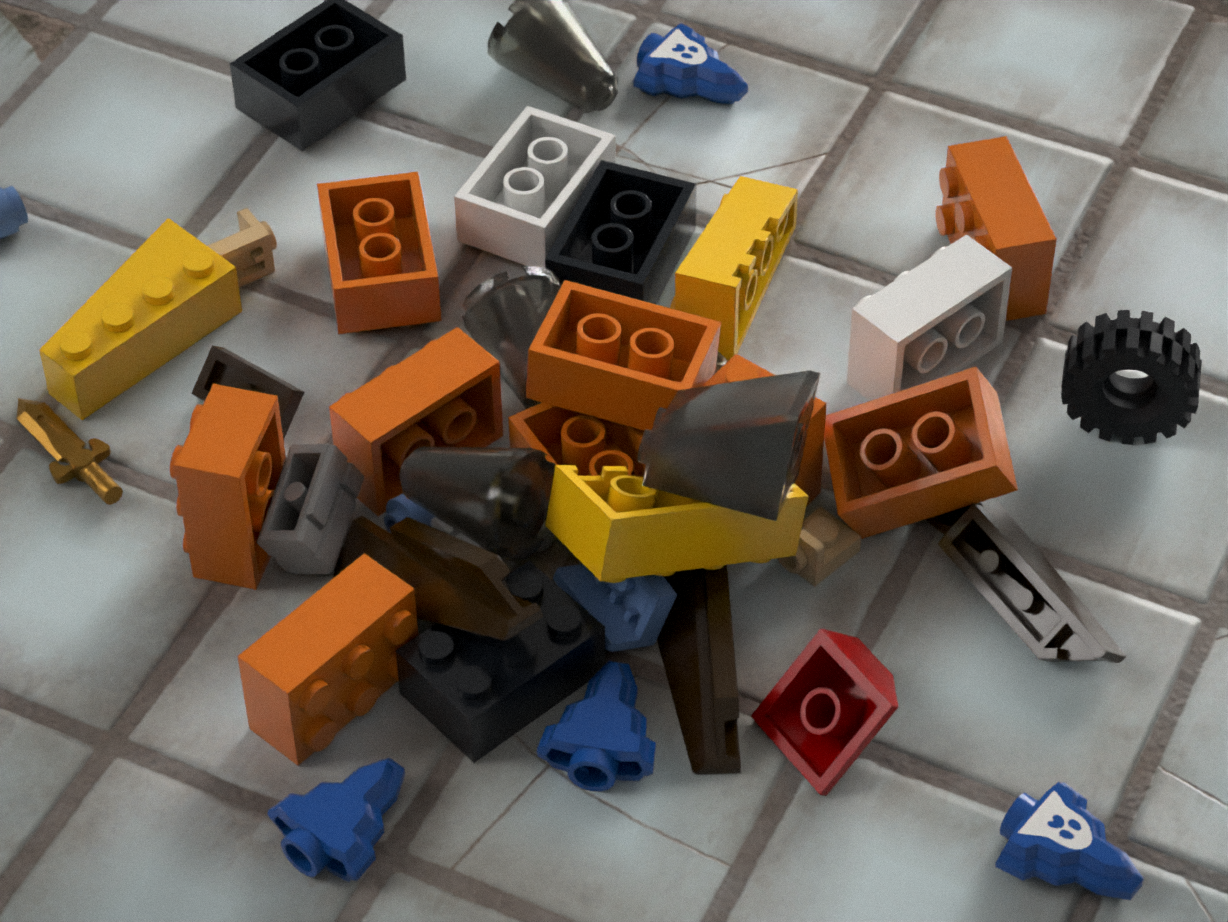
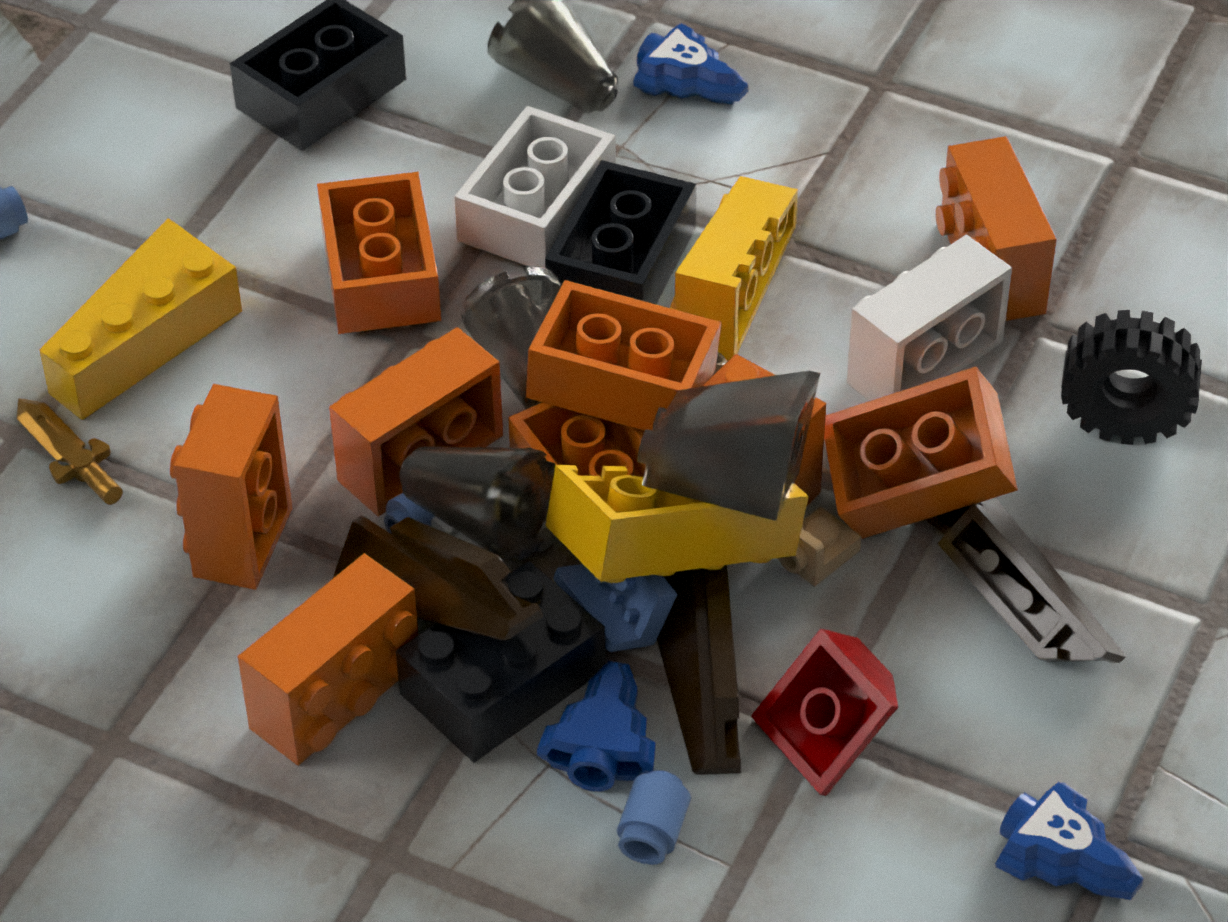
dark brown plate [191,345,305,440] -> none
tan bracket [208,208,277,288] -> none
light grey brick [256,443,365,574] -> none
blue rock [268,757,405,882] -> none
none -> medium blue brick [617,770,691,865]

